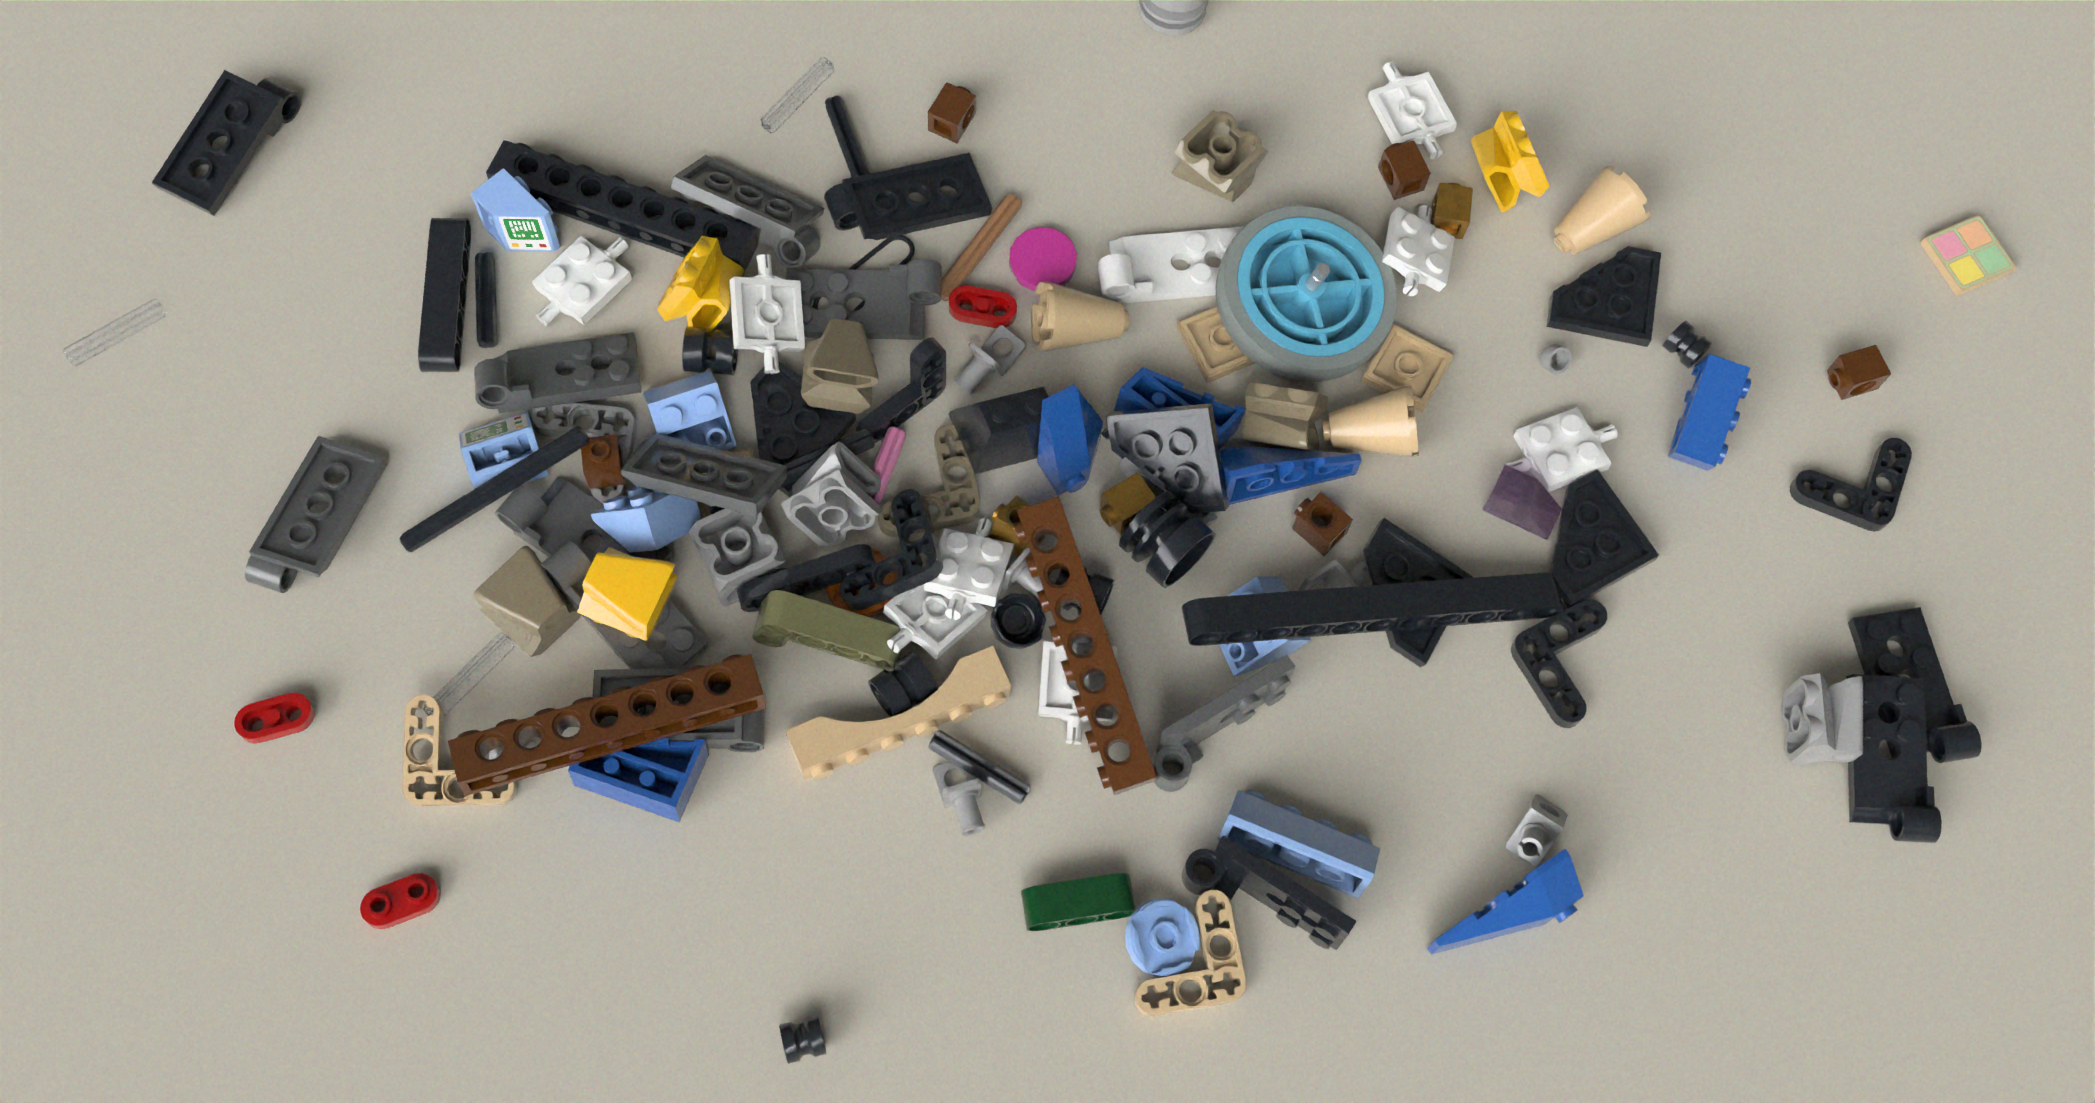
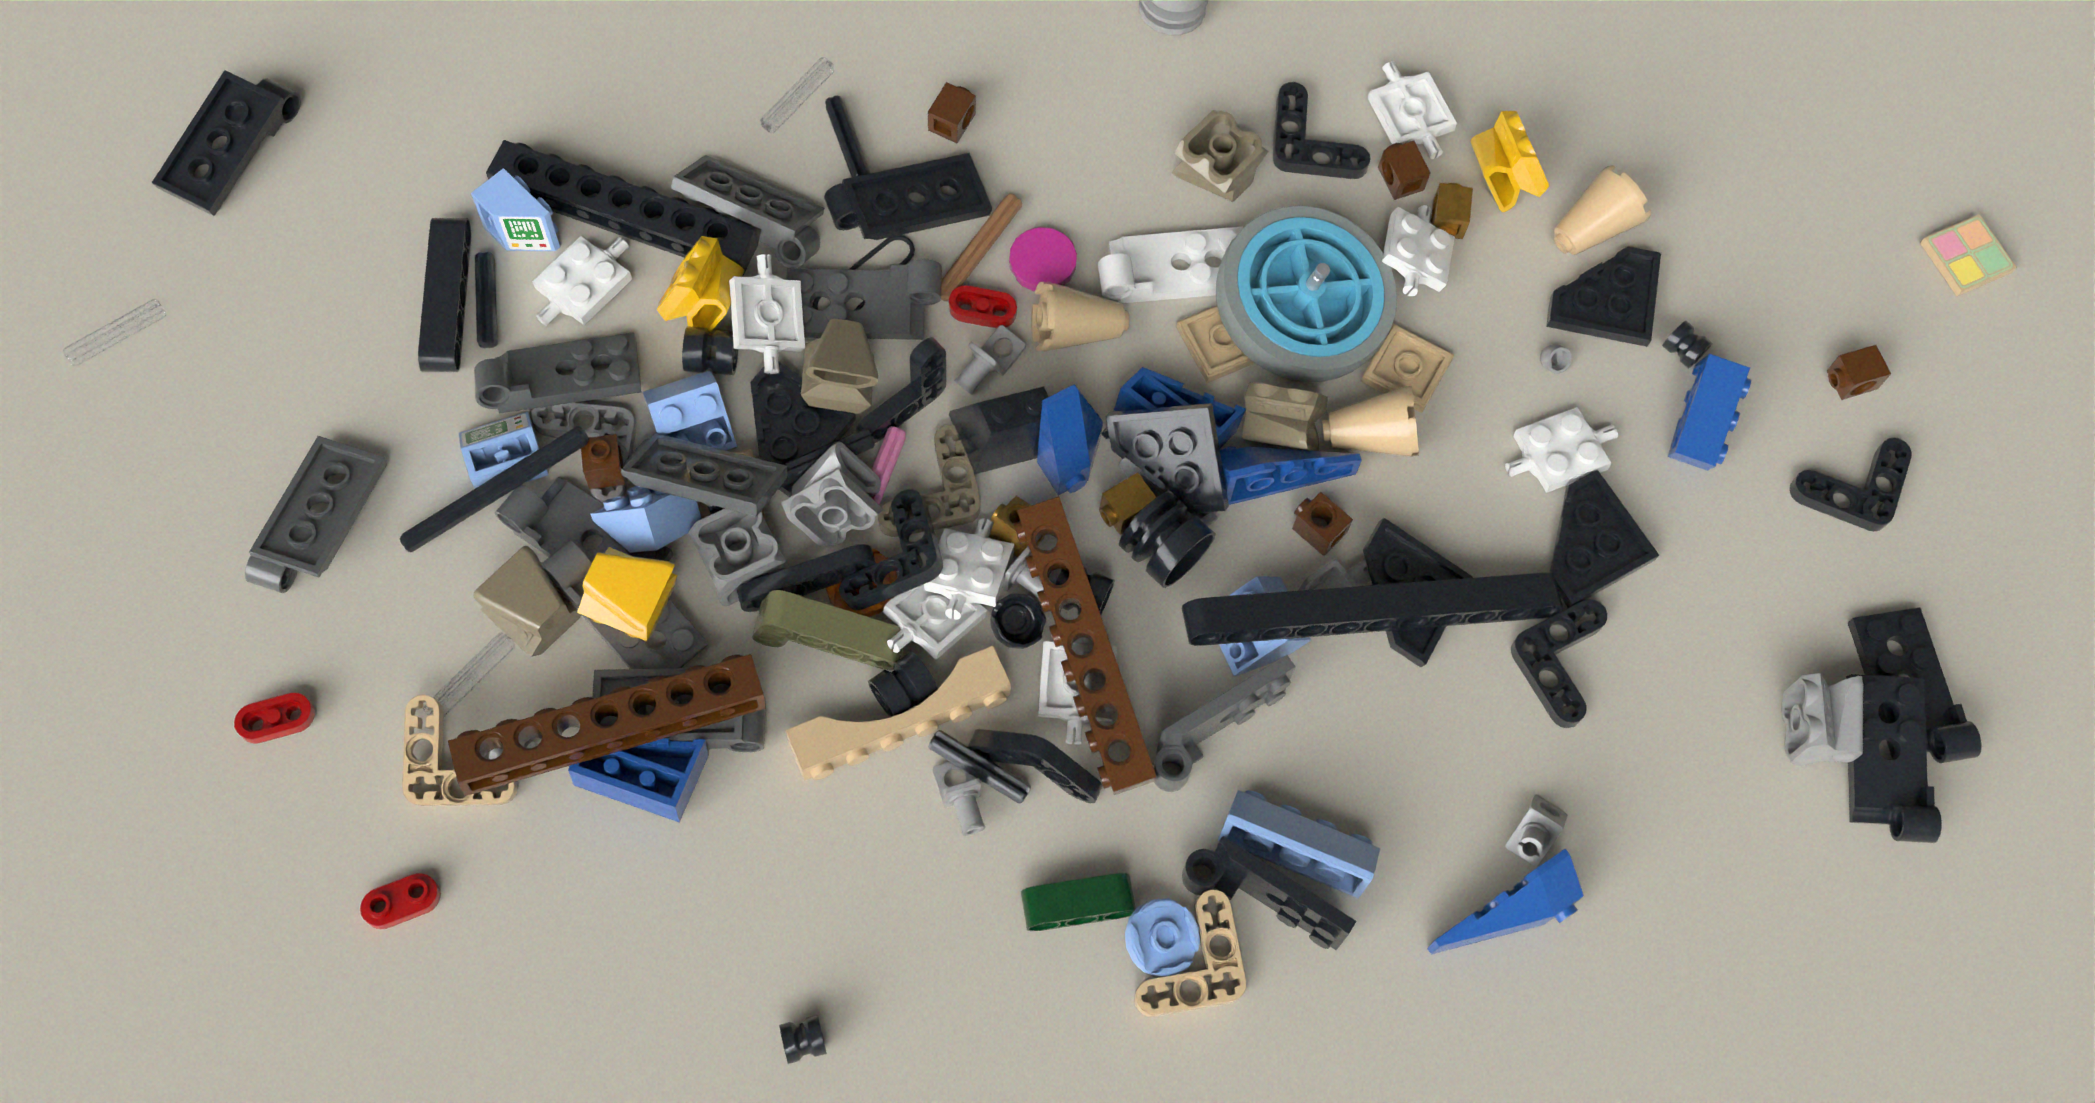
clear purple slope [1482,464,1562,540] -> none
none -> black beam [968,729,1103,803]
none -> black beam [1273,82,1371,179]

